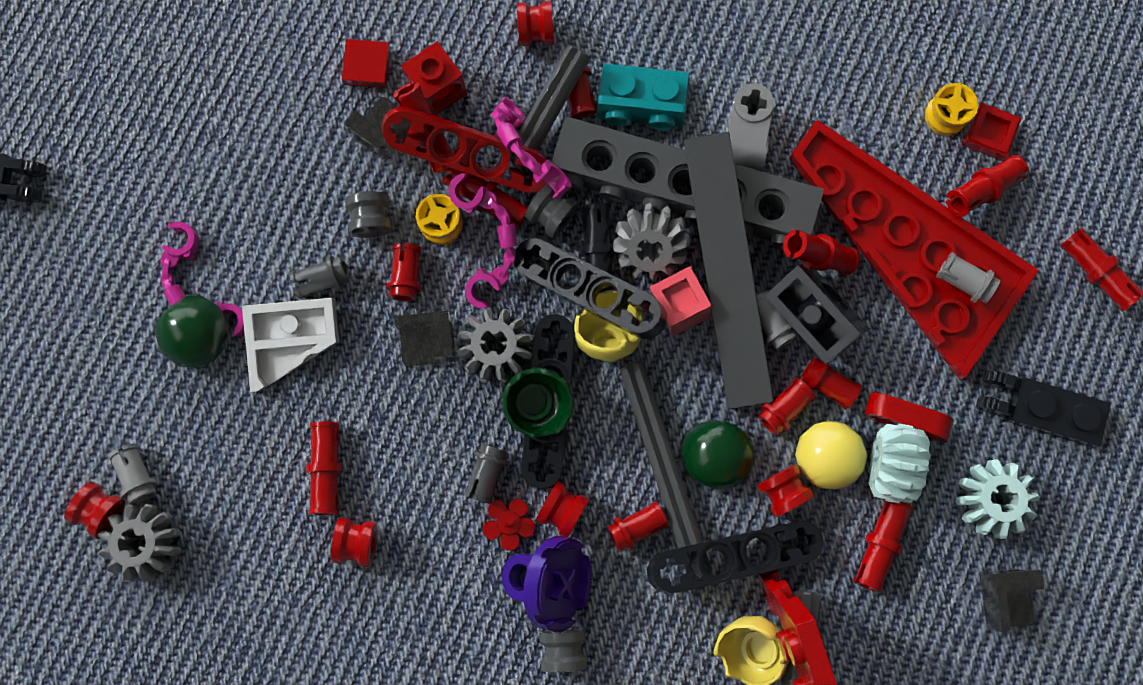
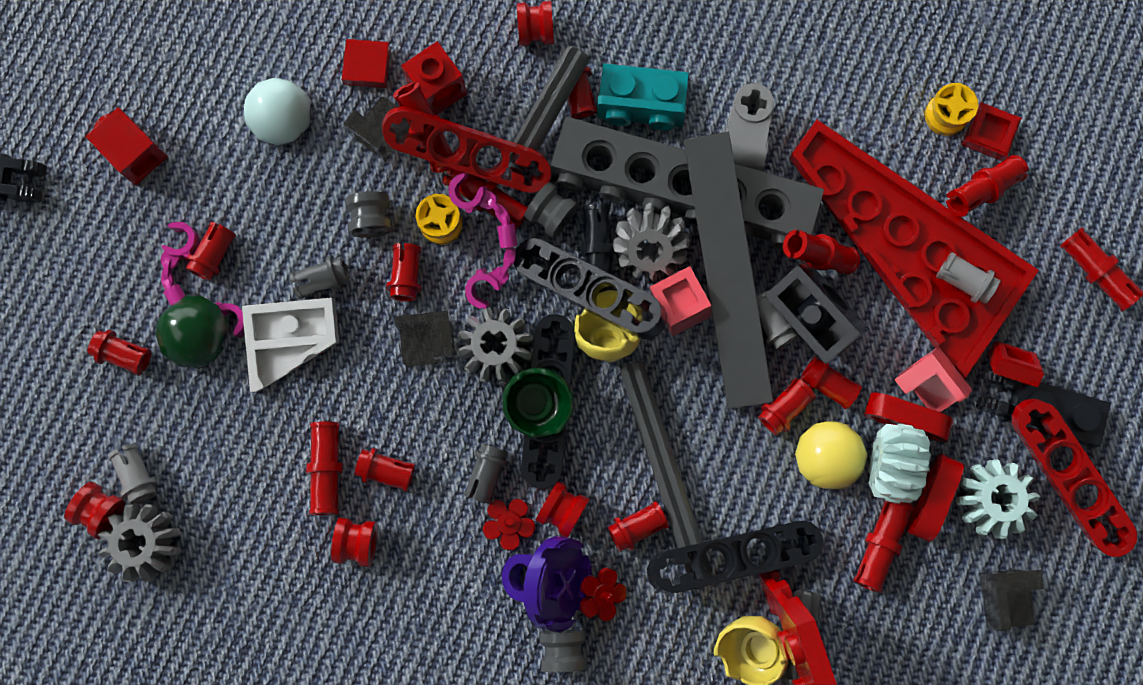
dark pink piece [491,96,572,200] -> none
dark green hair [680,420,755,490] -> none
red wheel [756,463,815,518] -> none
none -> red brick [85,107,168,186]
none -> red pin [87,330,152,376]
none -> red pin [186,222,236,281]
none -> light aqua hair [244,78,312,146]
none -> red pin [354,447,416,492]
none -> red plant [580,568,627,621]
none -> coral panel [894,346,972,412]
none -> red beam [907,453,964,542]
none -> red tile [988,341,1044,387]
none -> red beam [1012,399,1137,557]

